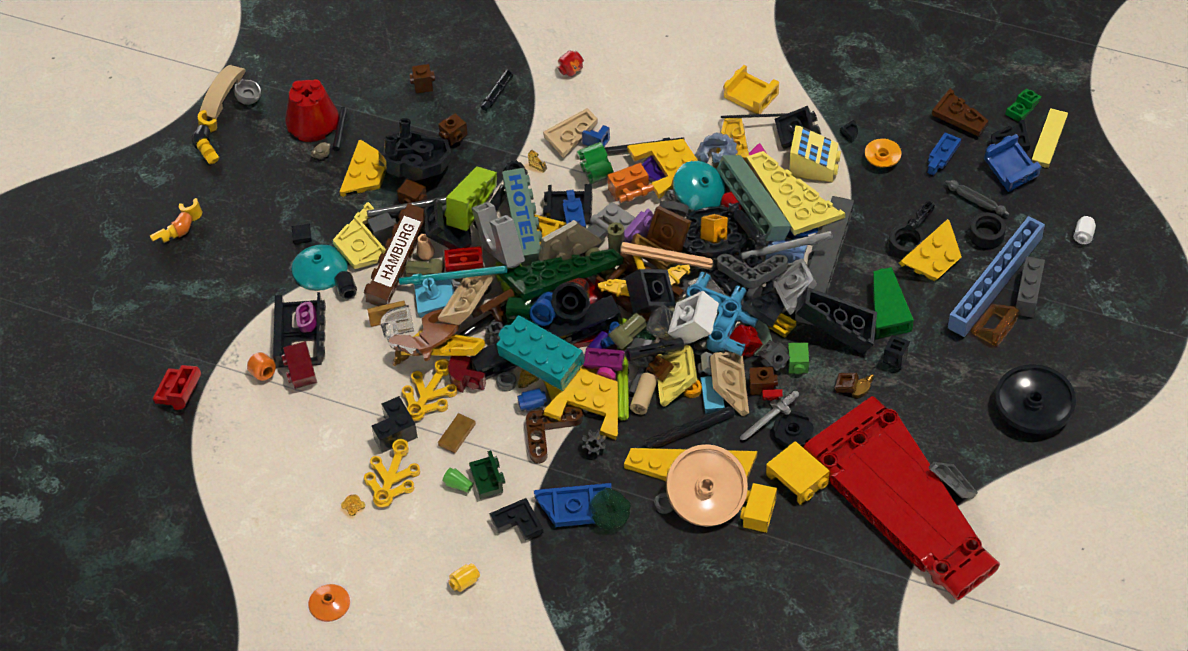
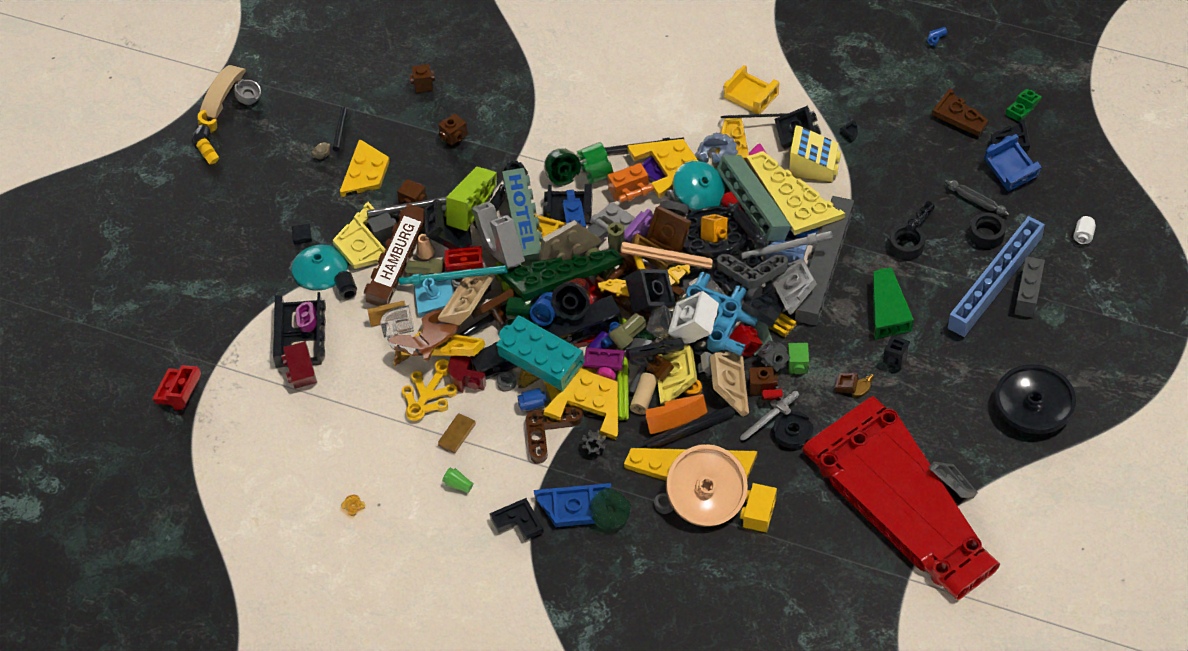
yellow piece [150,198,202,243] -> none
orange head [247,352,276,381] -> none
red cone [285,79,339,142] -> none
orange dish [309,584,350,622] -> none
yellow plant [364,439,421,508] -> none
black brick [371,396,418,453] -> none
black brick [378,118,451,181] -> none
yellow brick [448,563,480,592] -> none
dark green bracket [469,450,506,499] -> none
black piece [481,69,513,111] -> none
dark grey gear [484,321,503,345] -> none
clear yellow tile [528,150,547,173] -> none
tan wing [543,108,598,158] -> none
red head [557,50,584,77] -> none
blue panel [582,125,610,147] -> none
medium azure tile [701,376,725,414] -> none
yellow panel [766,441,829,504] -> none
black wedge [795,287,877,355] -> none
light orange dish [865,139,901,168] -> none
yellow wing [899,219,962,281] -> none
blue hinge [927,133,962,176] -> none
clear orange tile [971,304,1019,347] -> none
light yellow tile [1031,108,1068,168] -> none
none -> dark green cylinder [544,148,581,186]
none -> orange slope [646,394,708,434]
none -> blue arm [927,27,947,46]

